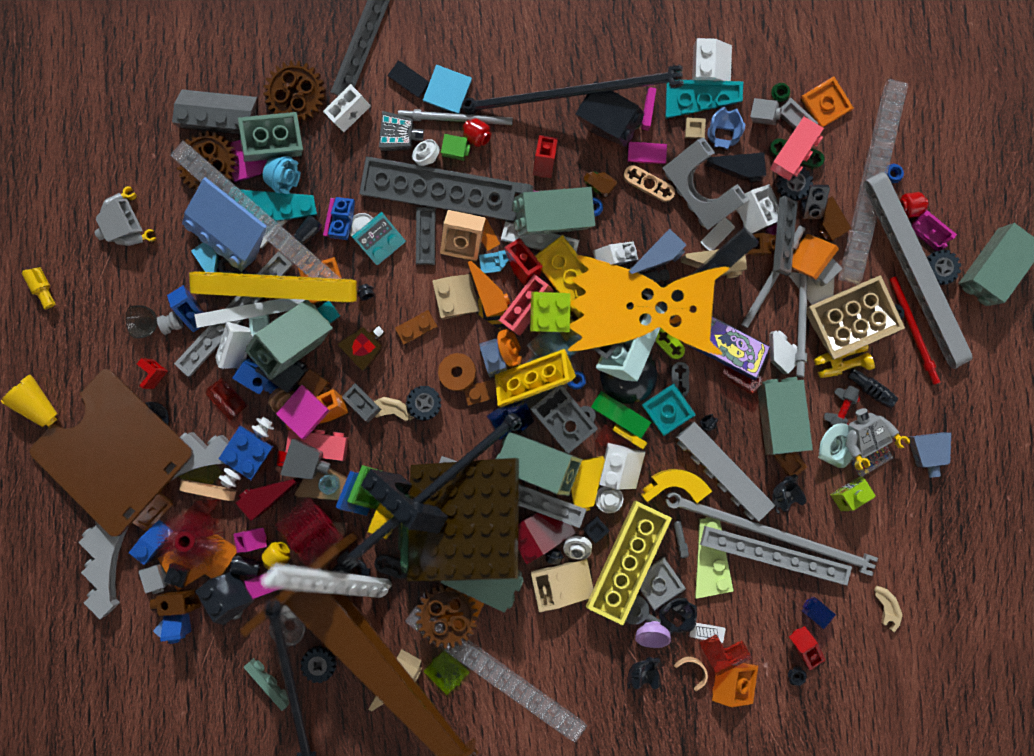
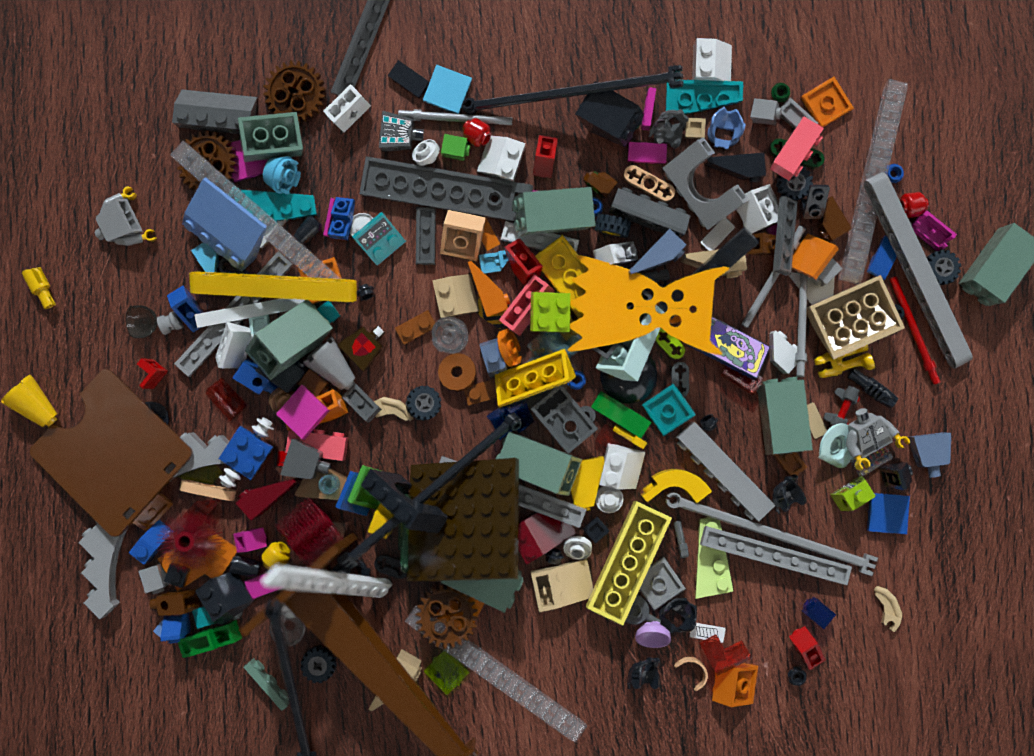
none -> green slope [178,620,242,658]
none -> teal tile [192,606,215,629]
none -> light grey cone [302,337,355,390]
none -> clear cone [432,317,468,354]
none -> white slope [477,136,525,182]
none -> black wheel [595,214,631,238]
none -> dark grey slope [609,188,690,239]
none -> dark grey helmet [649,109,689,149]
none -> tan sticker [807,402,827,439]
none -> blue slope [867,235,897,280]
none -> blue tile [867,493,910,534]
none -> black slope [879,461,913,490]

